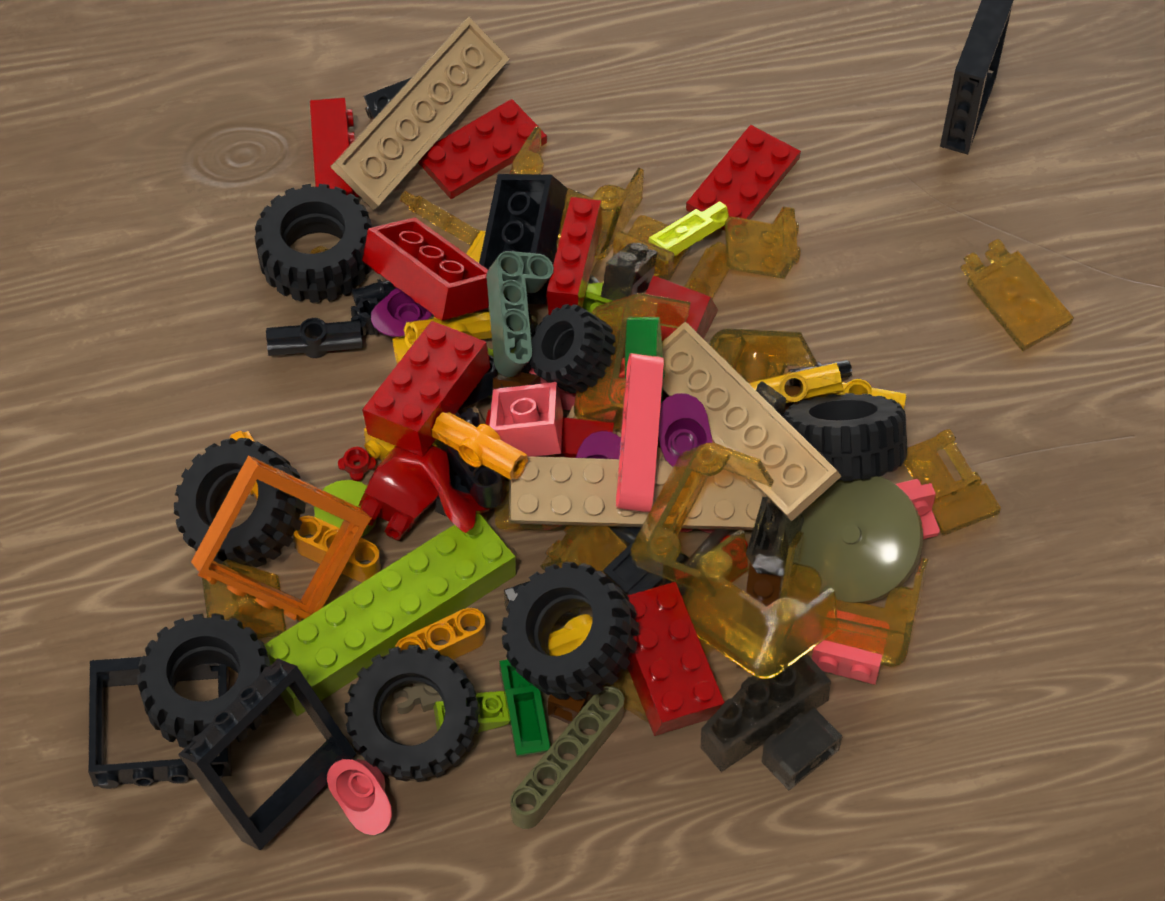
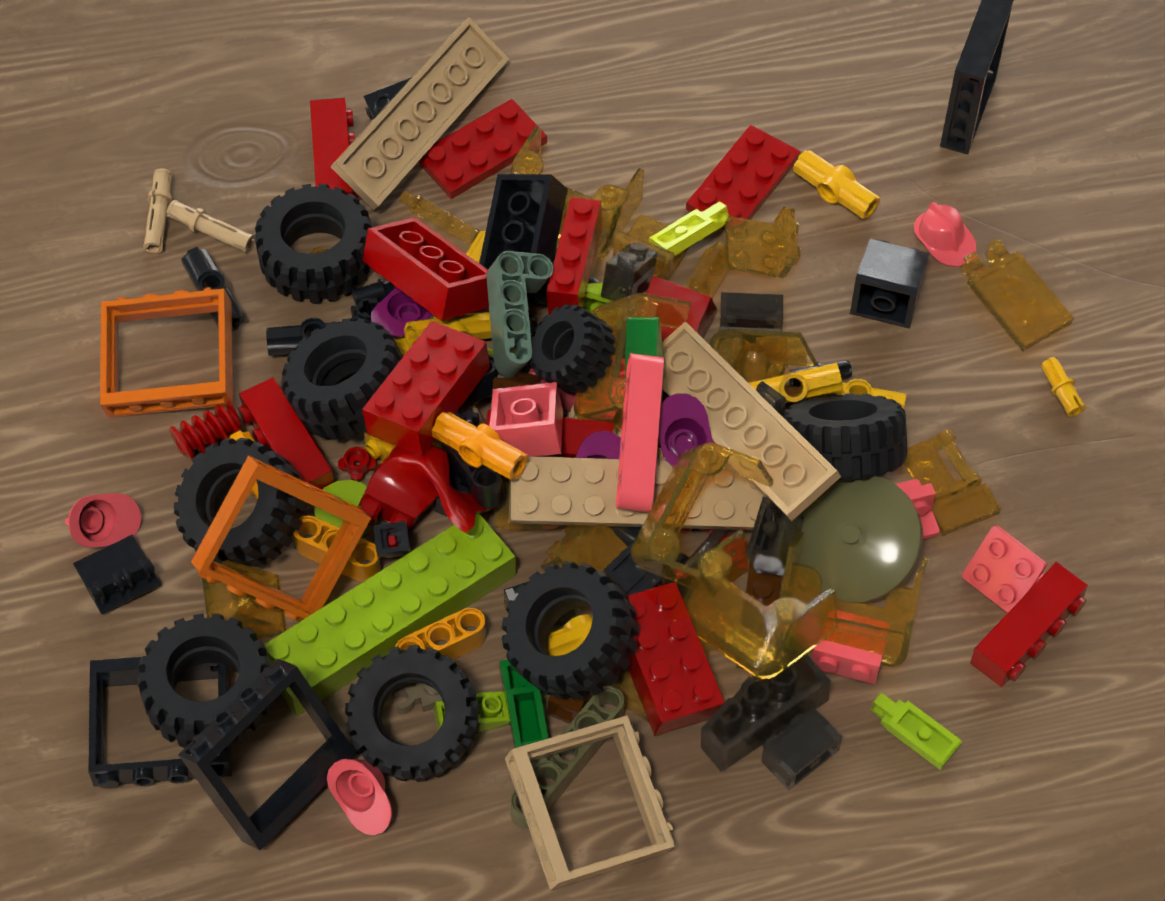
none -> coral piece [65,493,141,548]
none -> black hinge [73,534,161,615]
none -> orange window [100,287,233,418]
none -> tan pin [143,168,173,254]
none -> tan pin [166,200,255,253]
none -> red piece [169,400,241,460]
none -> black piece [181,247,244,331]
none -> red brick [238,377,334,502]
none -> black tyre [281,318,403,439]
none -> black piece [373,521,410,558]
none -> tan window [505,715,675,891]
none -> clear smoke brick [719,292,783,342]
none -> yellow piece [793,150,880,219]
none -> black slope [850,239,930,329]
none -> lime hinge [871,692,962,770]
none -> coral piece [914,202,976,267]
none -> coral bracket [962,525,1047,613]
none -> red brick [970,562,1088,688]
none -> yellow axle [1041,357,1086,417]

